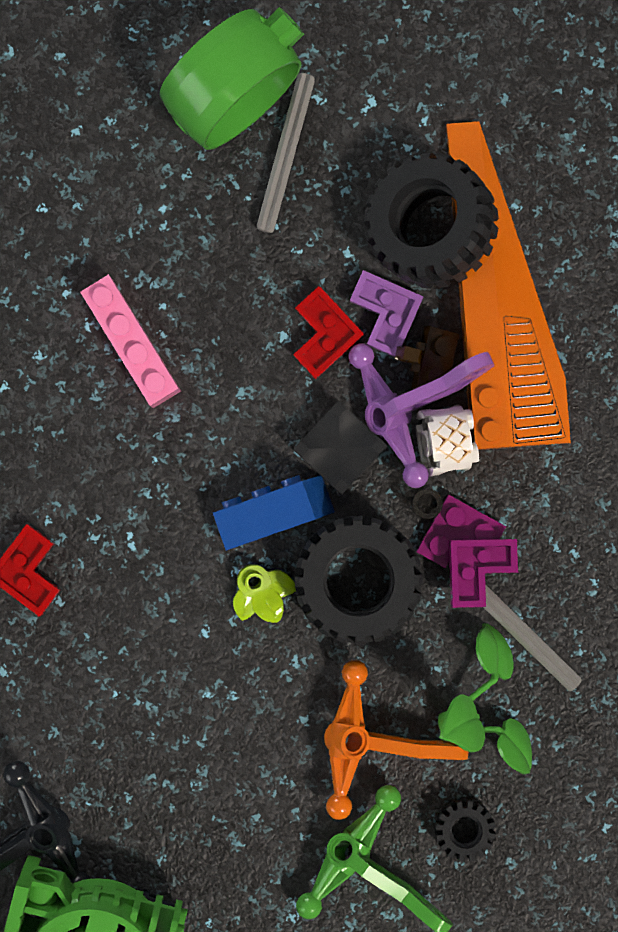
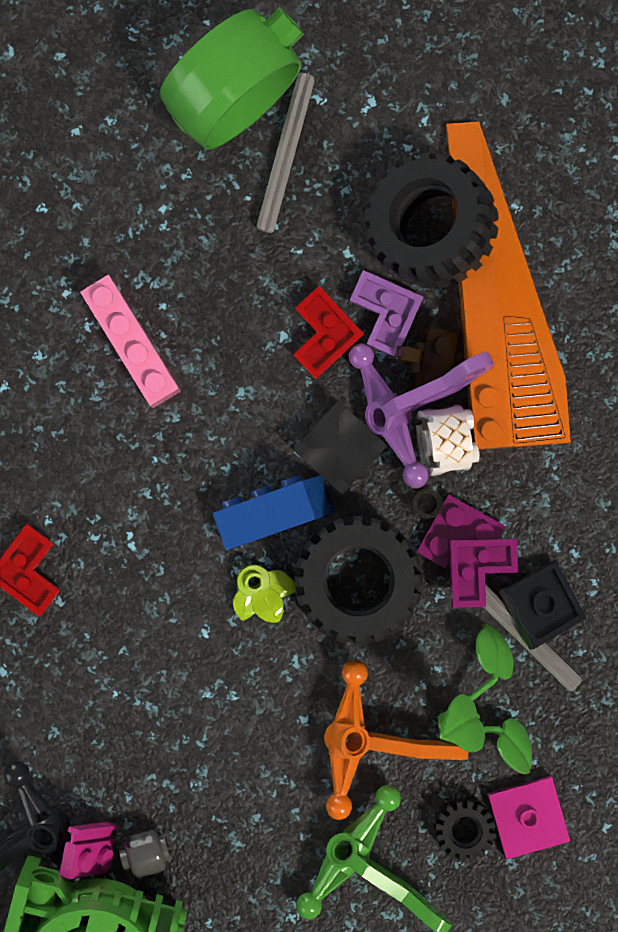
none -> dark pink plate [59,822,117,879]
none -> dark grey head [119,830,170,879]
none -> dark pink plate [487,775,570,859]
none -> black plate [499,560,586,650]

